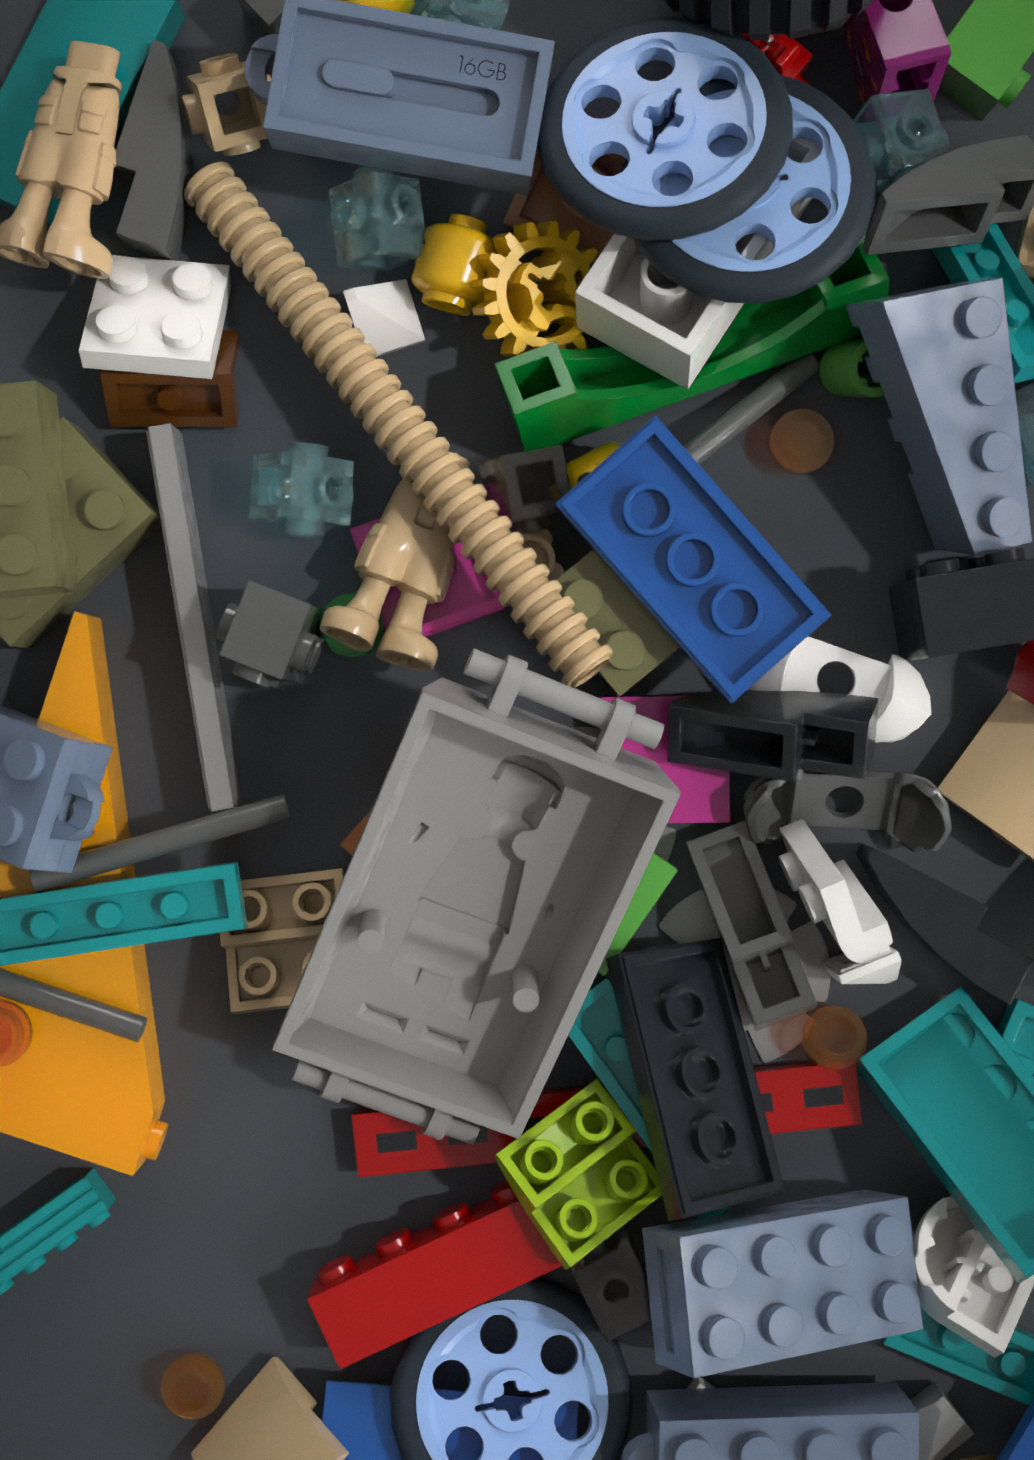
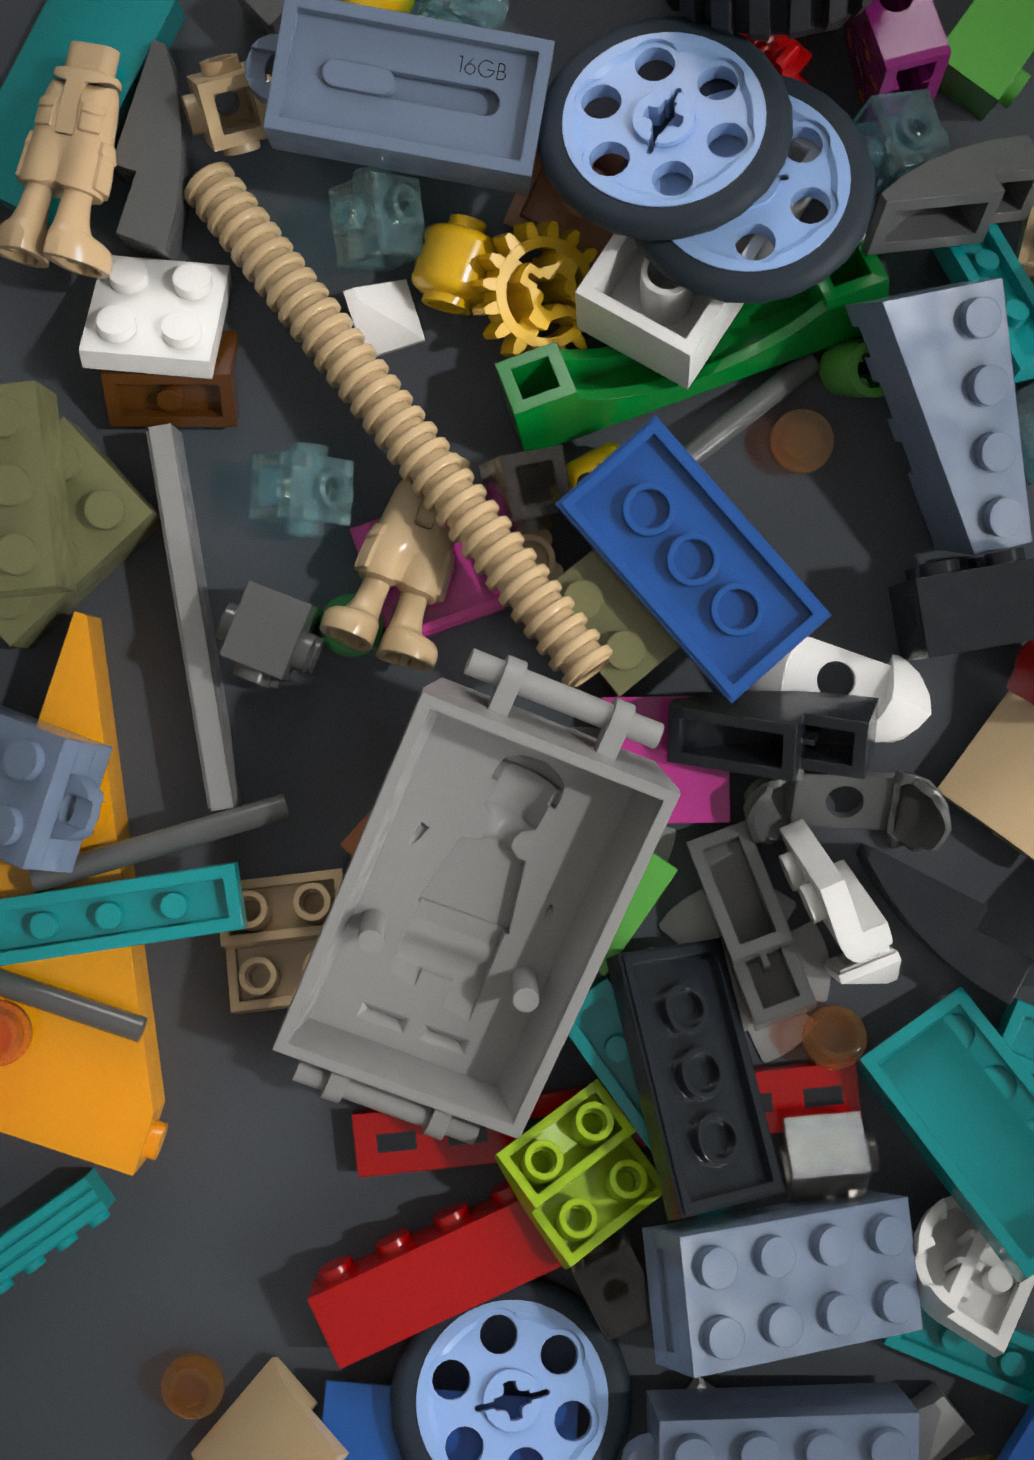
none -> clear smoke brick [778,1111,879,1203]

